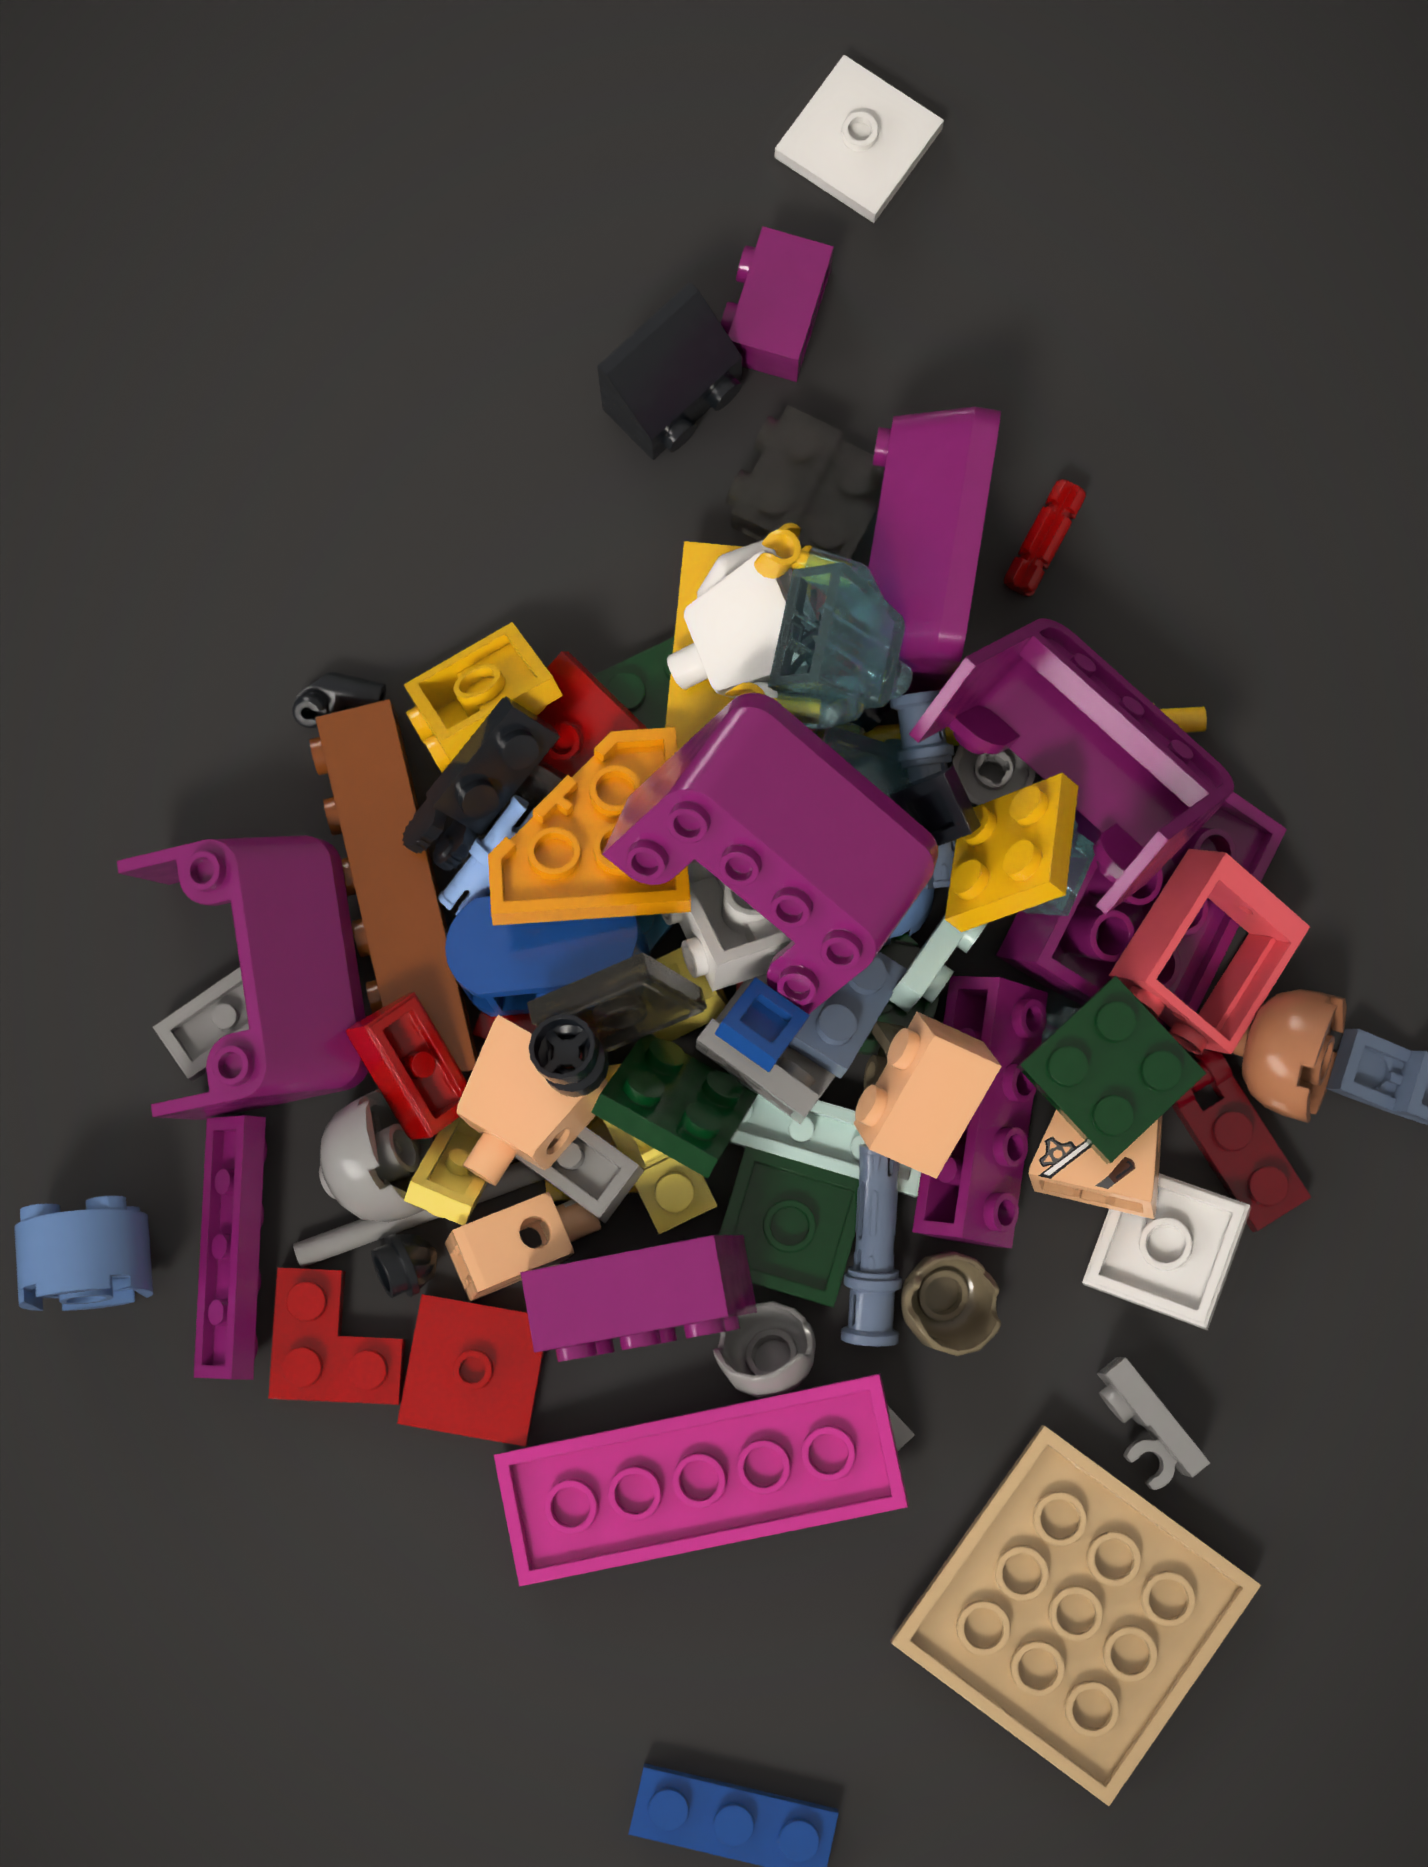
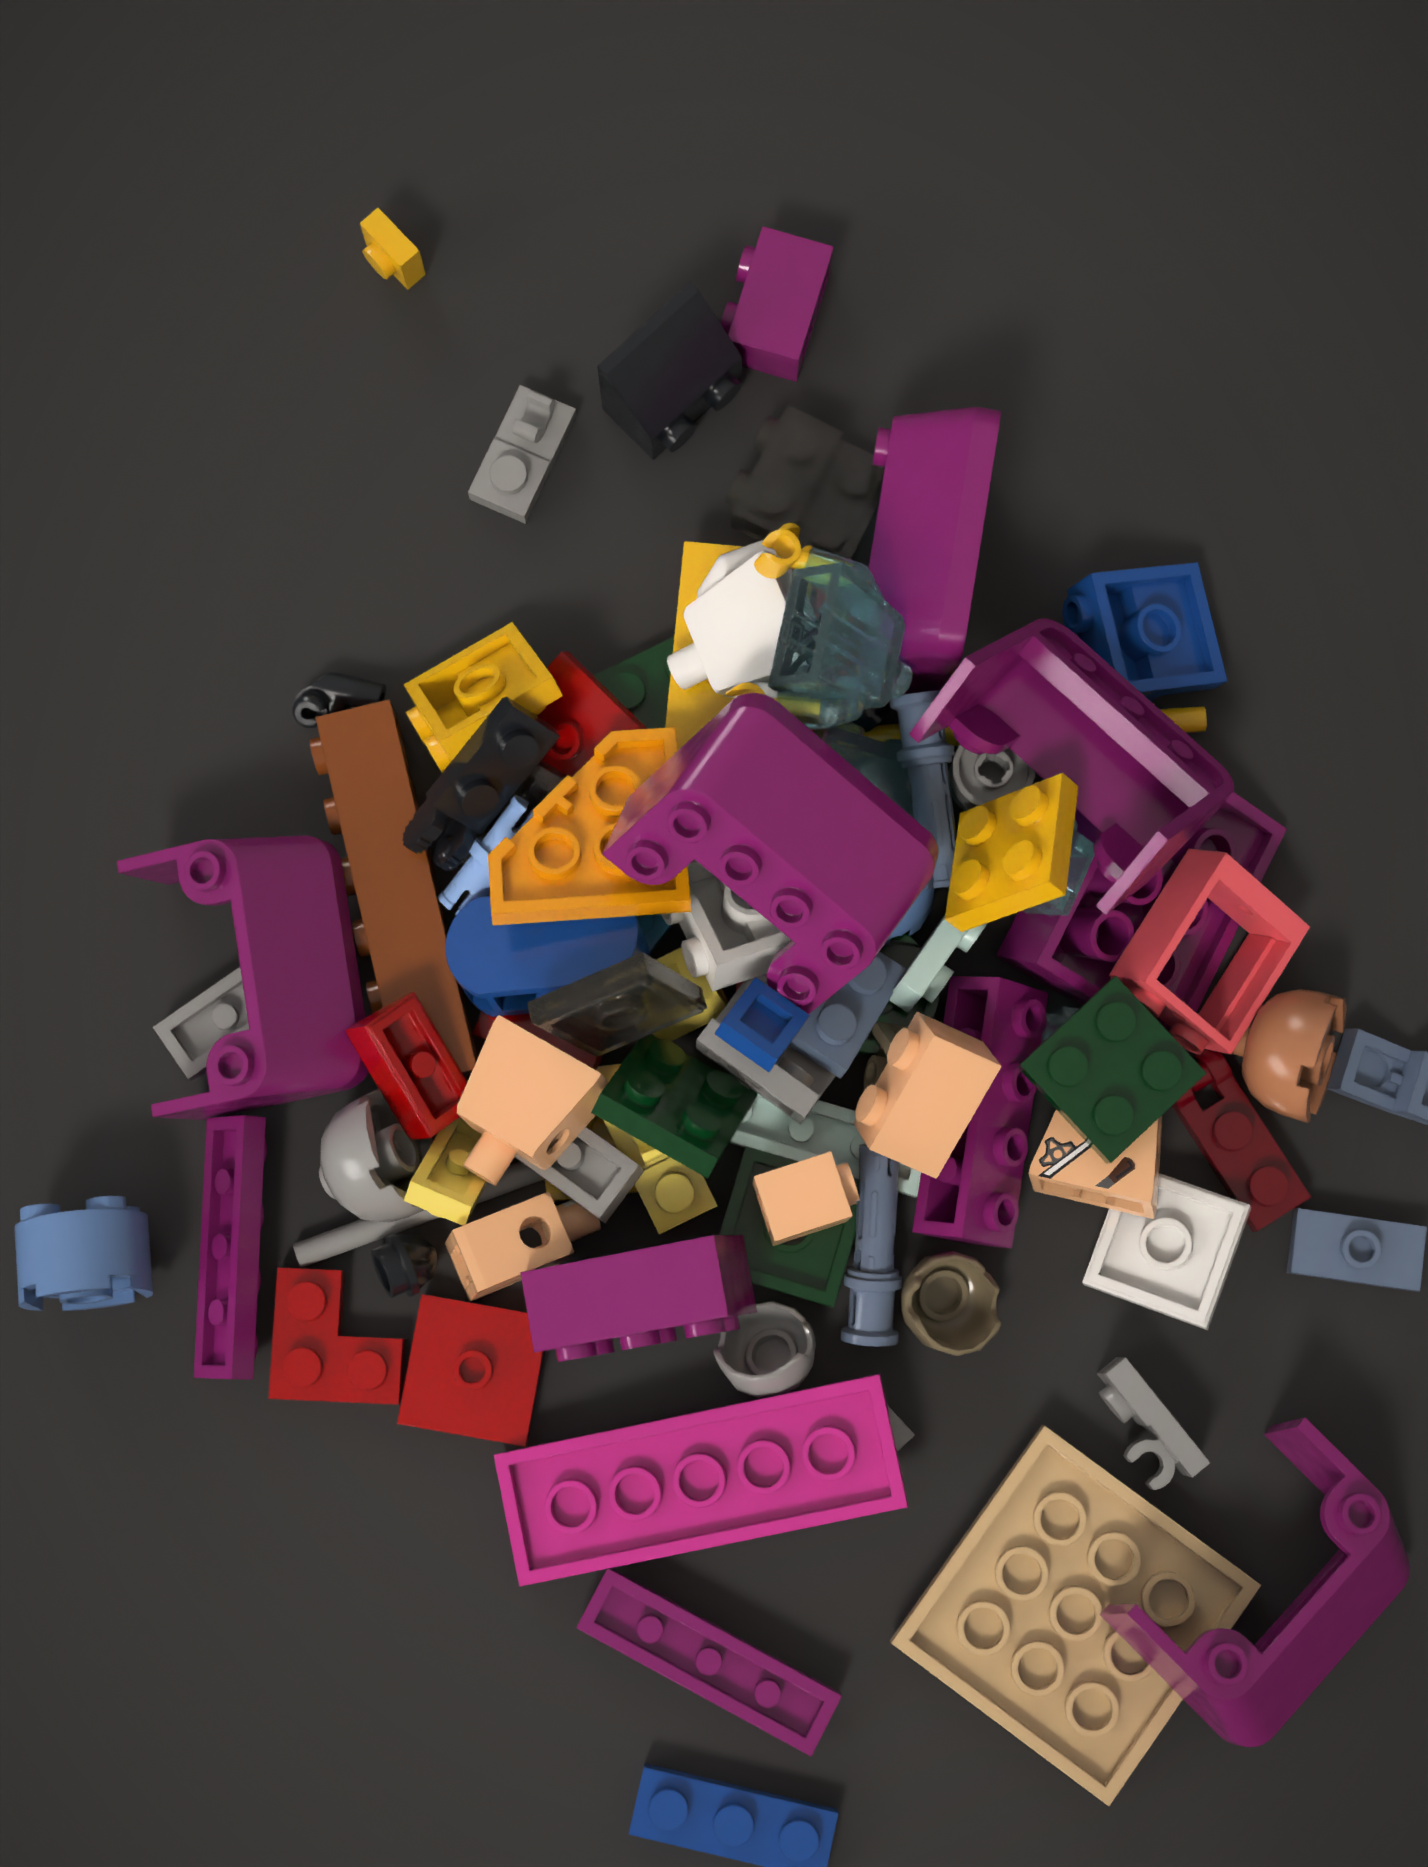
black wheel [529,1014,609,1097] -> none
white plate [774,55,944,223] -> none
black plate [889,766,981,846] -> none
red axle [1004,479,1086,597] -> none
none -> yellow plate [360,208,426,290]
none -> light grey plate [468,385,577,524]
none -> magenta plate [576,1568,842,1757]
none -> light nougat brick [753,1151,860,1246]
none -> blue plate [1062,562,1228,701]
none -> magenta windscreen [1099,1417,1410,1747]
none -> sand blue plate [1286,1208,1427,1292]

